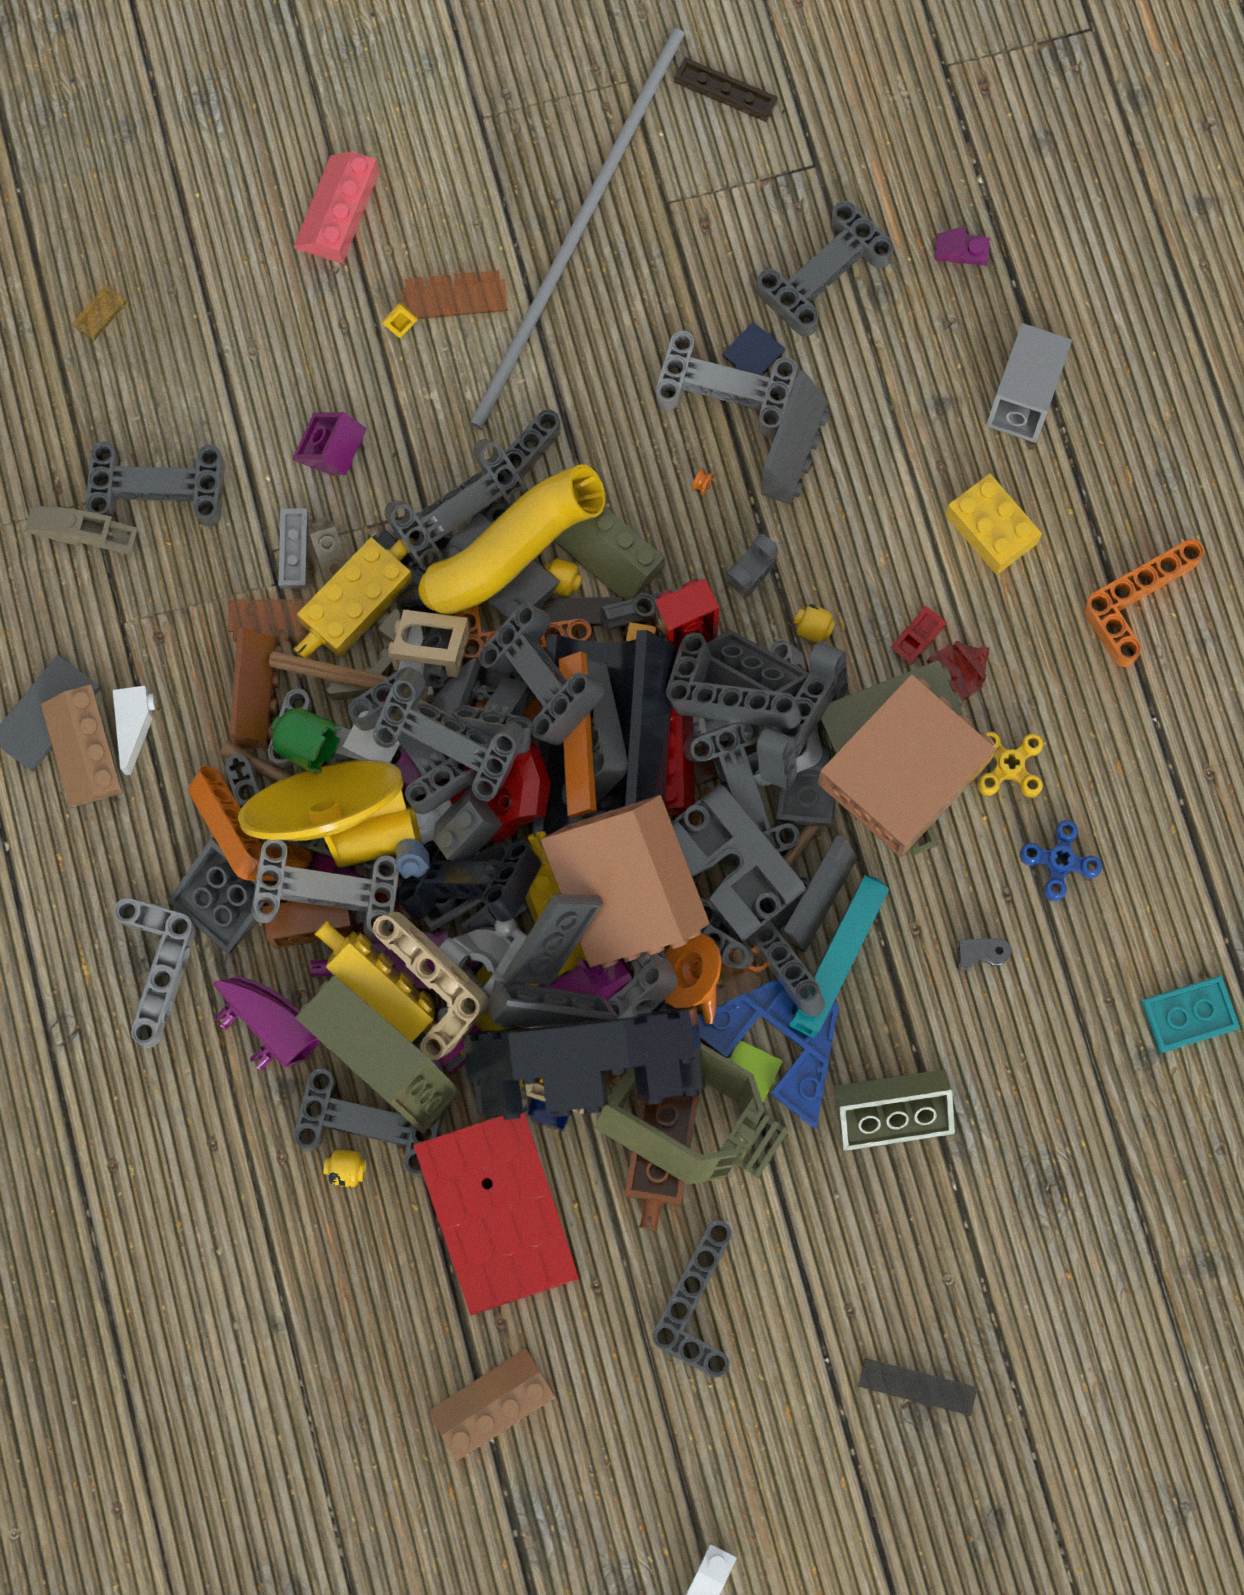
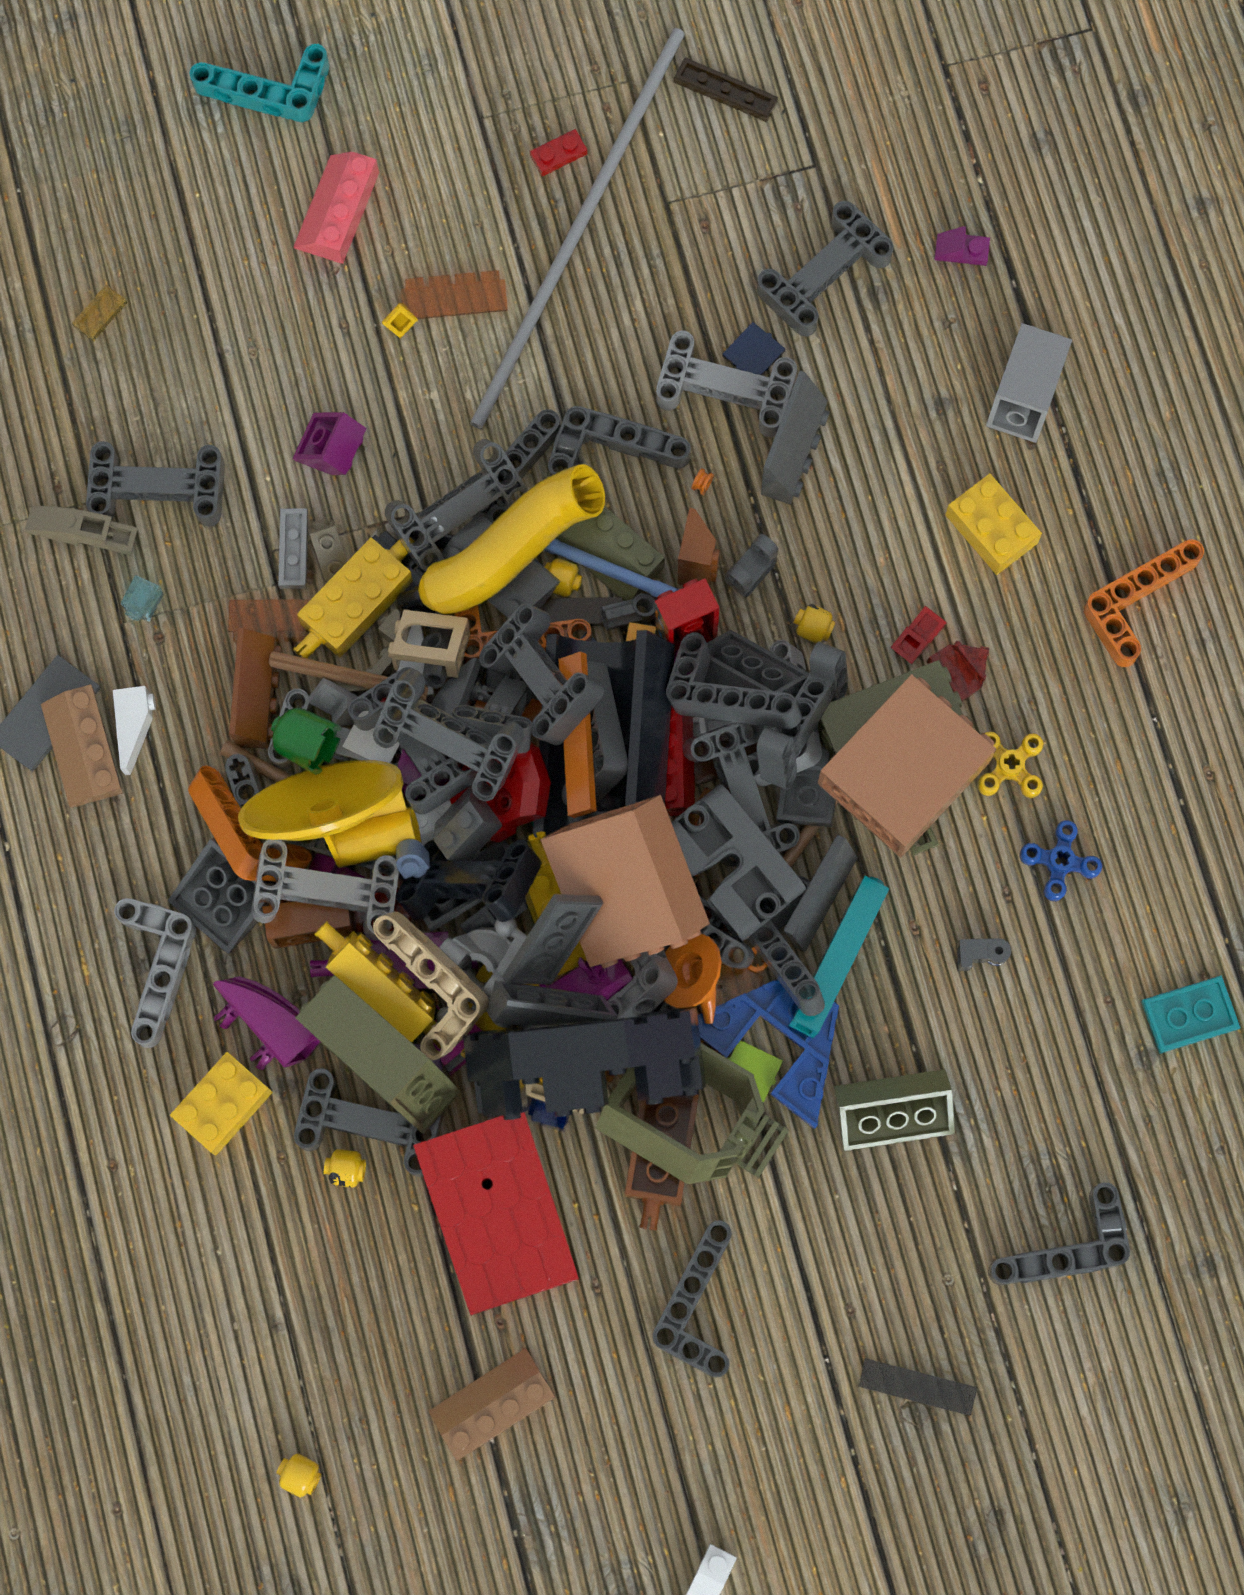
none -> clear light blue brick [121,575,164,622]
none -> yellow brick [170,1052,273,1156]
none -> teal beam [189,44,330,122]
none -> yellow head [276,1453,322,1498]
none -> light grey slope [309,677,359,726]
none -> red plate [530,129,588,177]
none -> medium blue piece [544,538,679,598]
none -> dark grey beam [548,406,691,477]
none -> dark orange slope [677,507,720,587]
none -> dark grey beam [988,1182,1130,1285]

